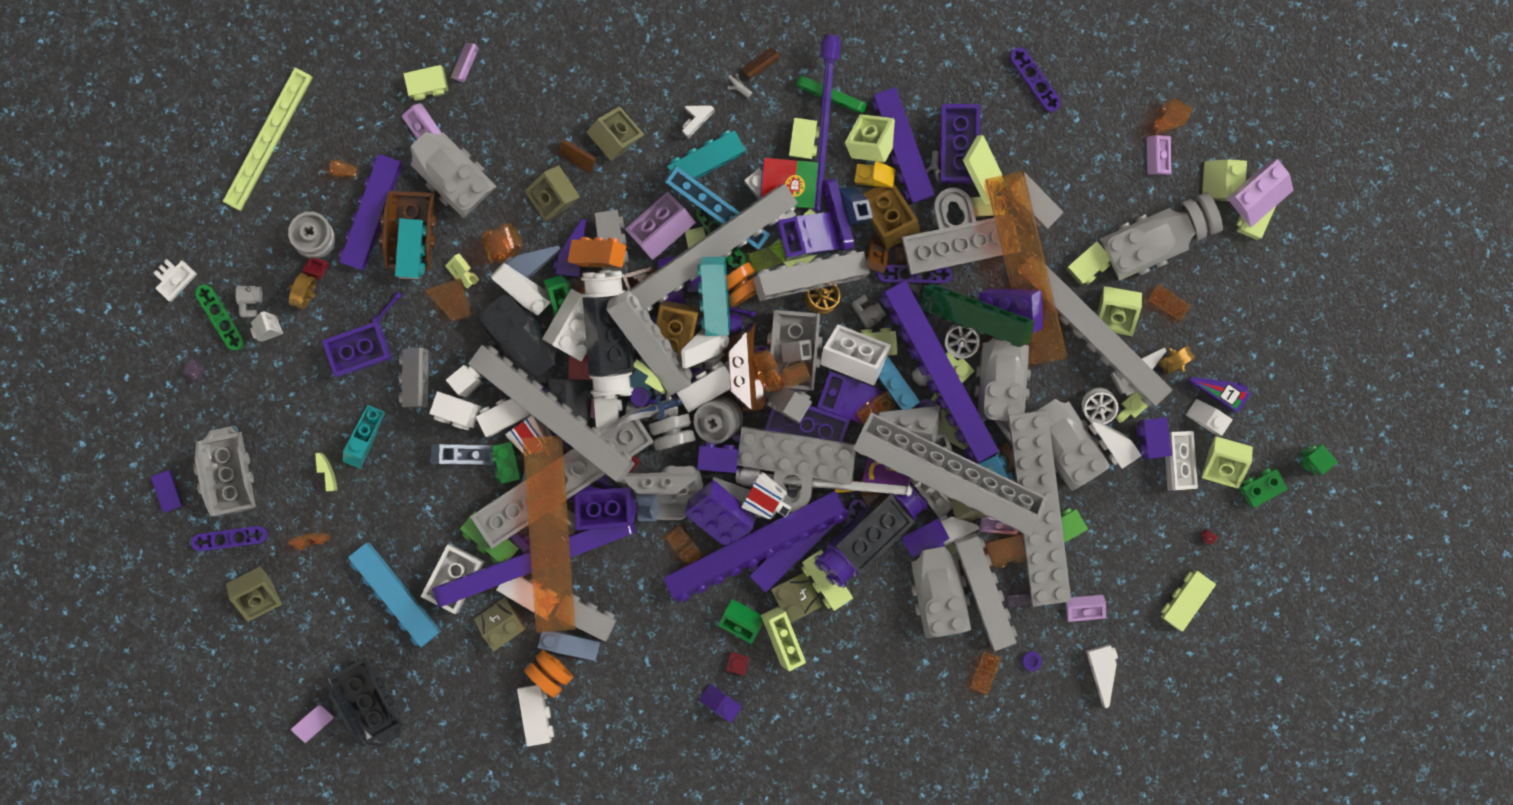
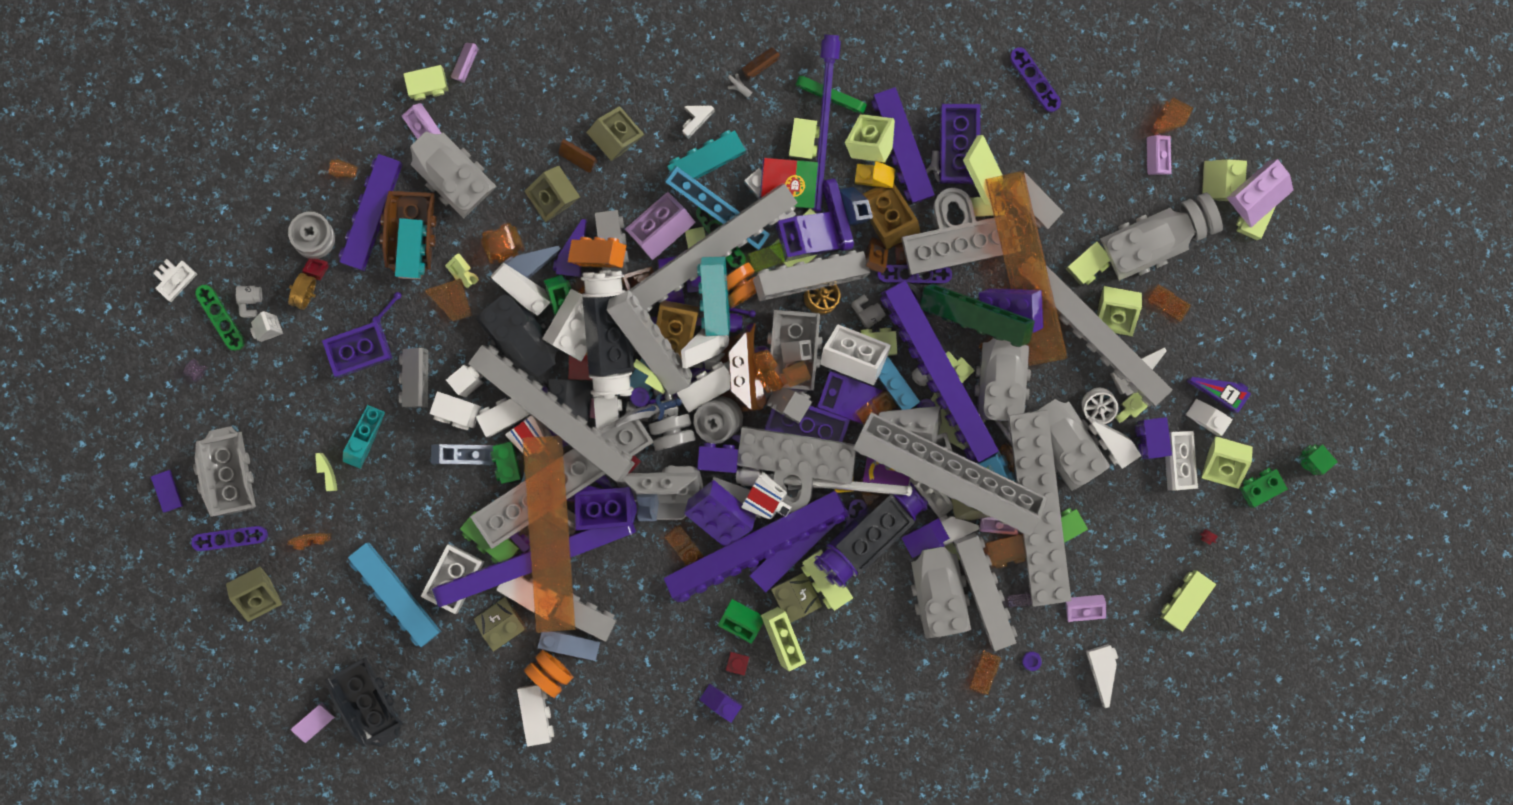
yellowish green tile [223,68,313,211] -> none
white wheel [945,323,980,358] -> none
pearl gold wheel [1158,345,1195,375] -> none

